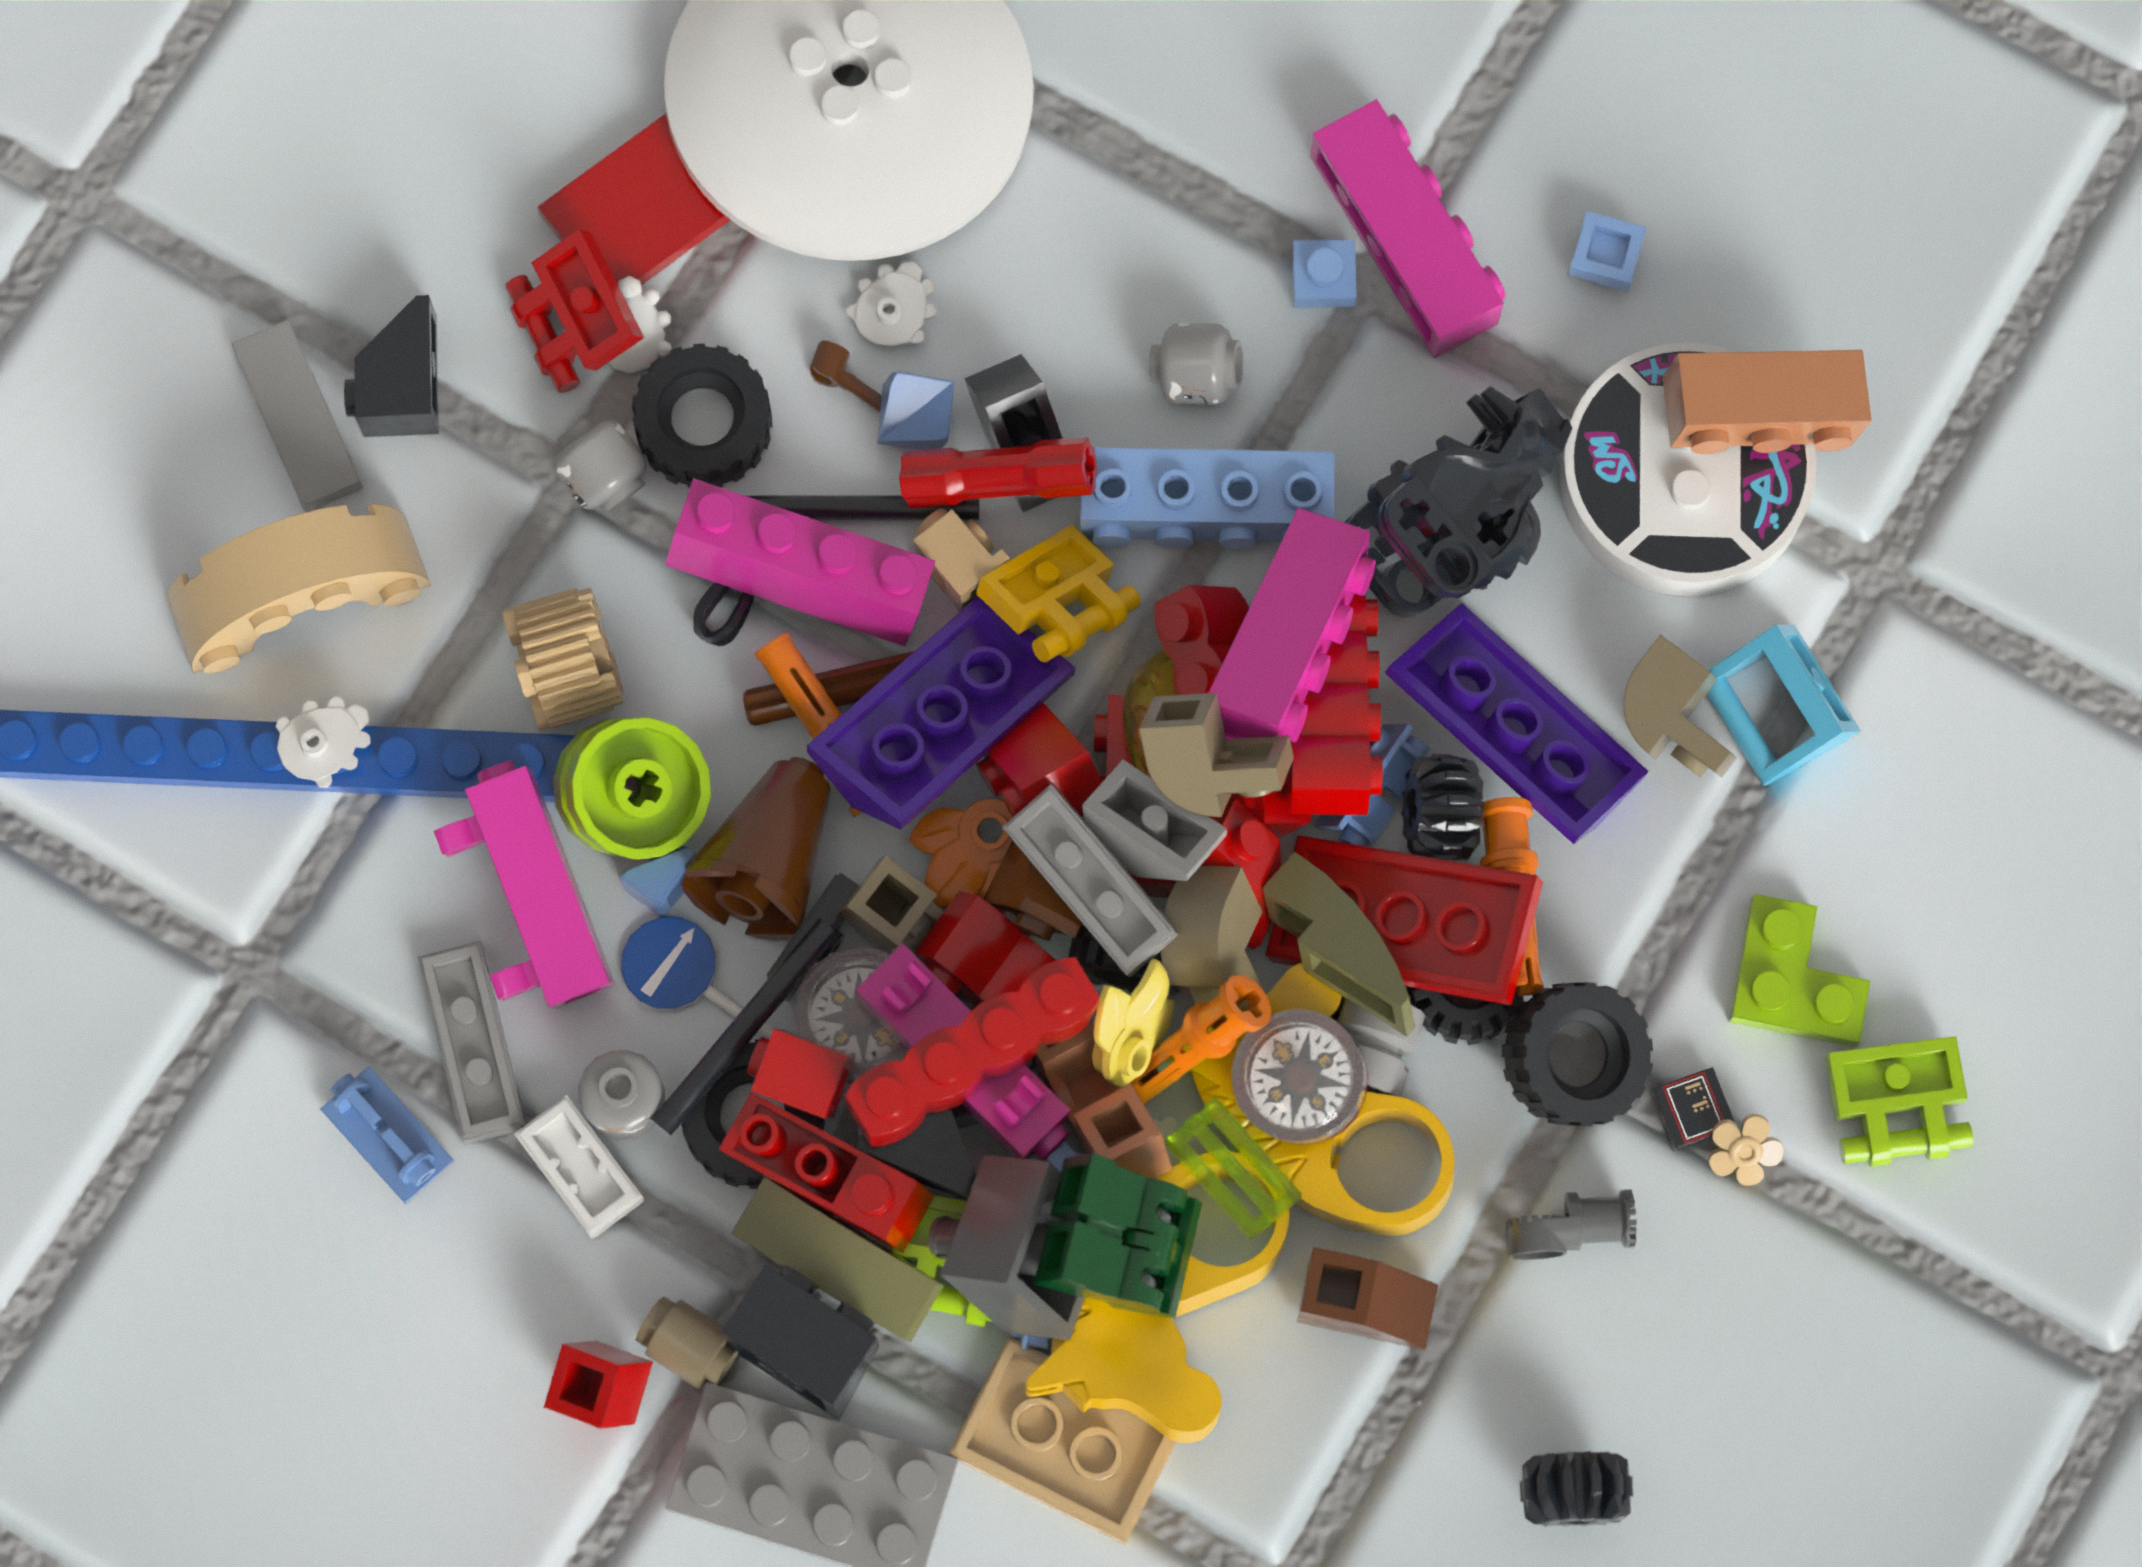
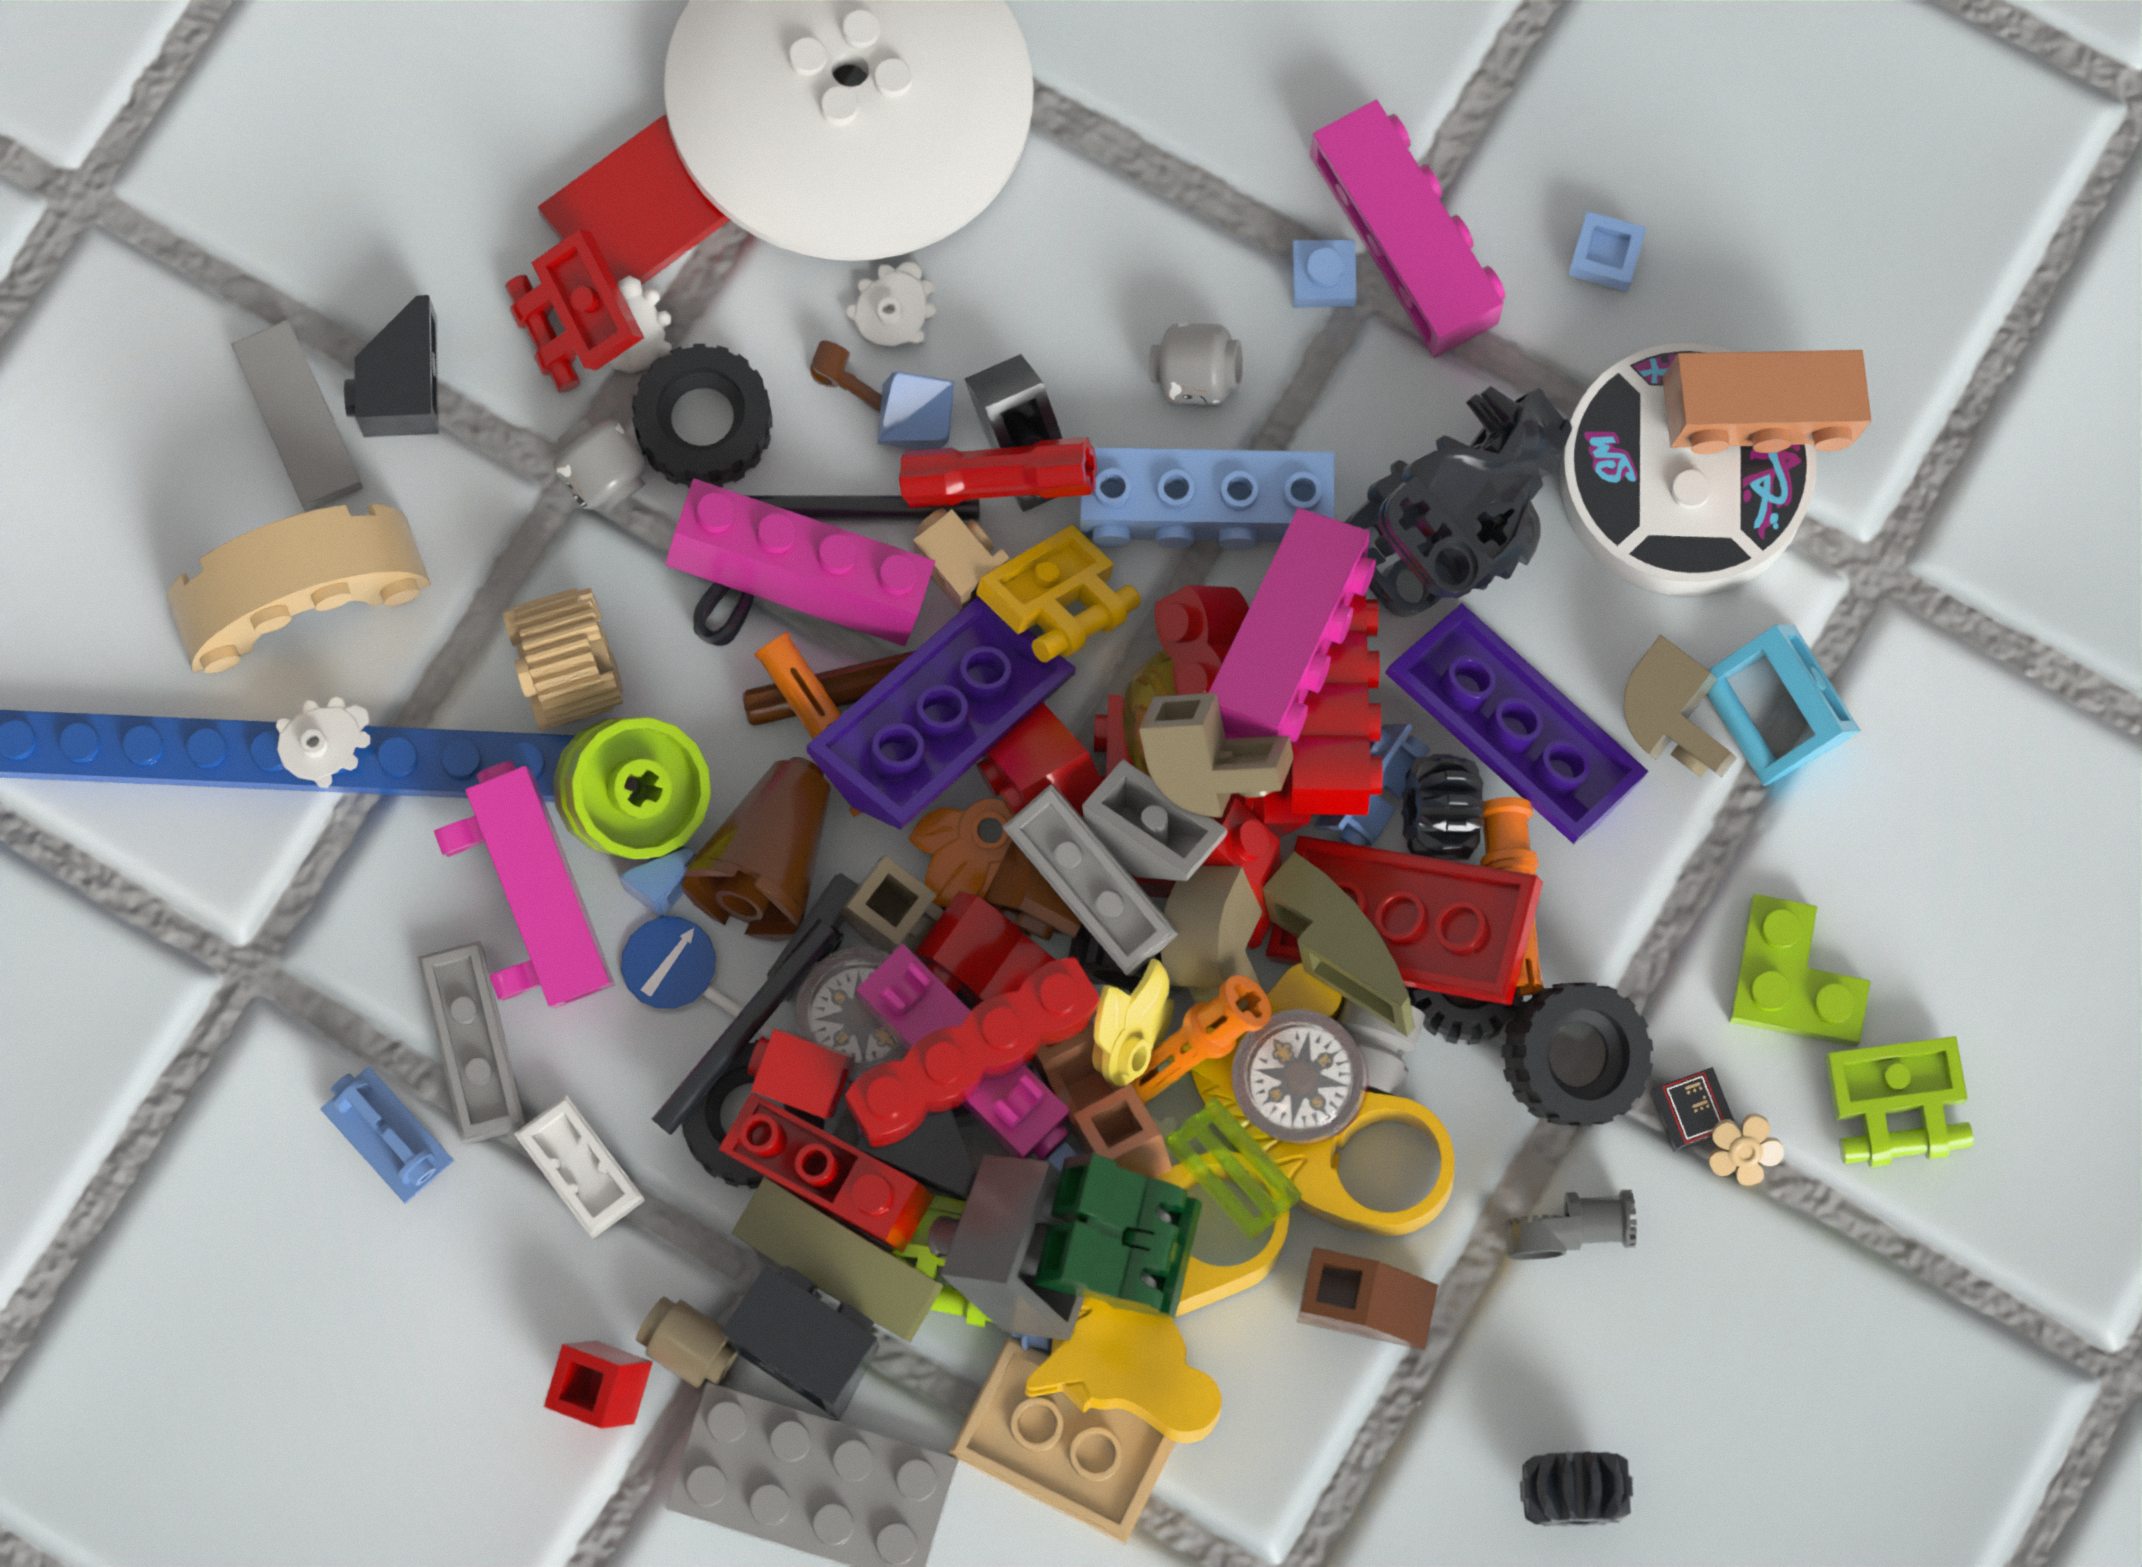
light grey head [579,1050,666,1140] -> none

